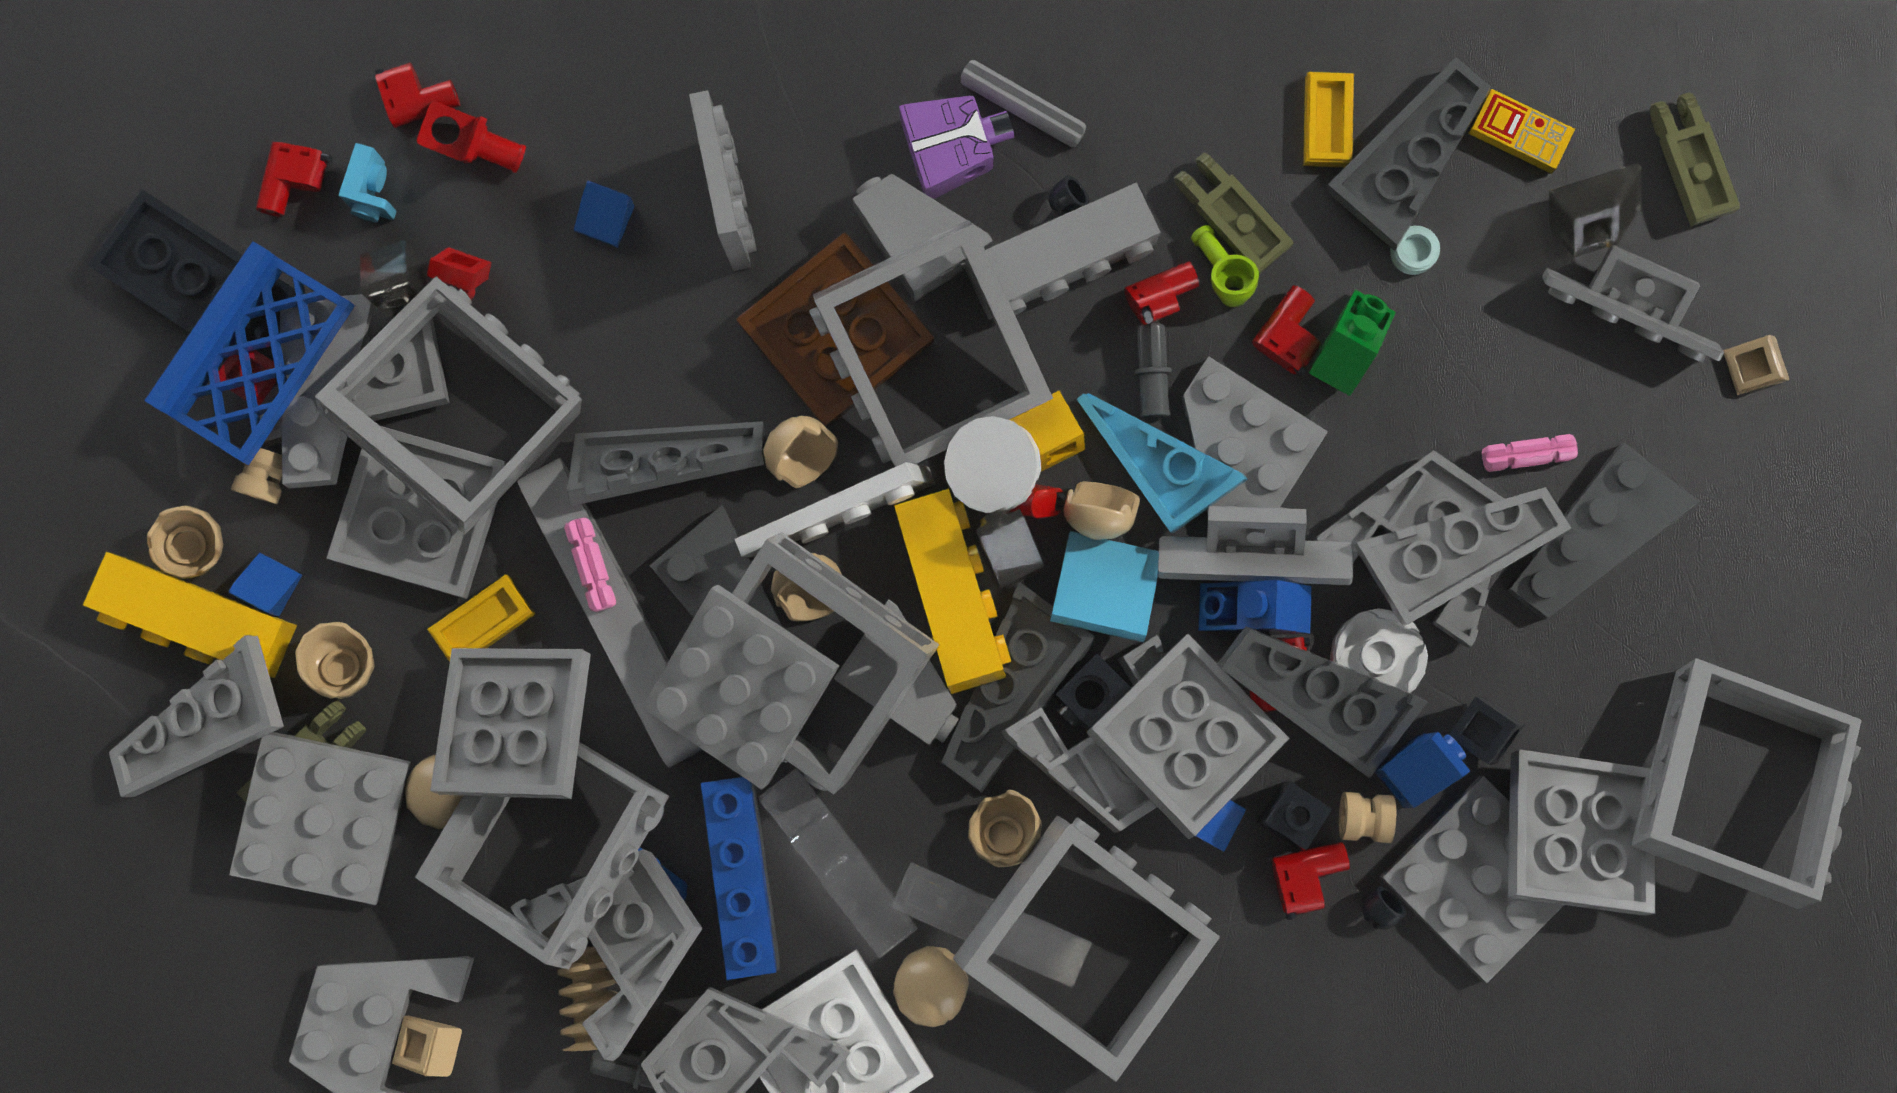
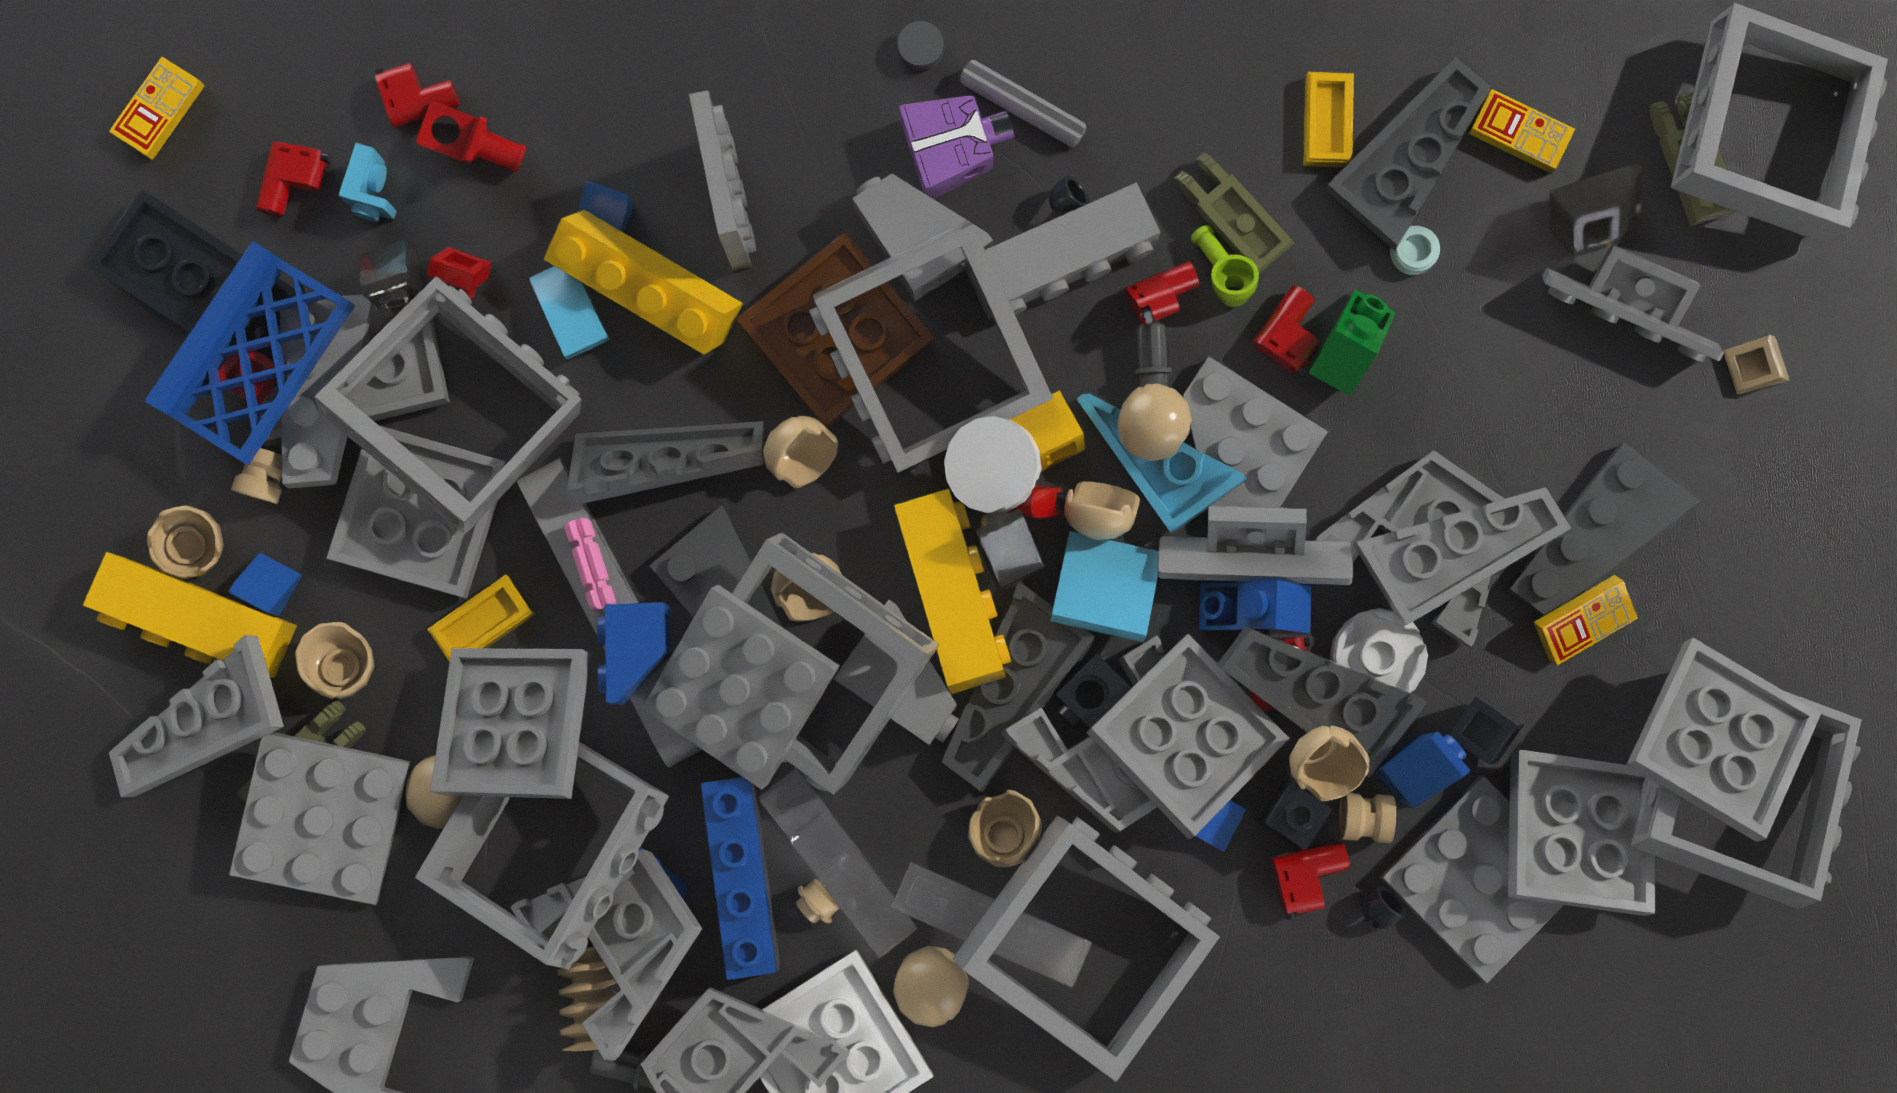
tan slope [392,1016,462,1076] -> none
white wing [735,462,936,557] -> none
bright pink axle [1482,434,1578,472] -> none
none -> yellow tile [109,56,205,160]
none -> medium azure slope [529,266,610,360]
none -> yellow brick [544,210,743,355]
none -> blue slope [597,602,671,705]
none -> tan plate [796,879,840,924]
none -> dark grey tile [898,21,944,71]
none -> tan hair [1117,384,1192,461]
none -> tan hair [1289,725,1369,801]
none -> yellow tile [1533,575,1638,666]
none -> light grey plate [1626,638,1821,842]
none -> light grey window [1671,3,1888,243]

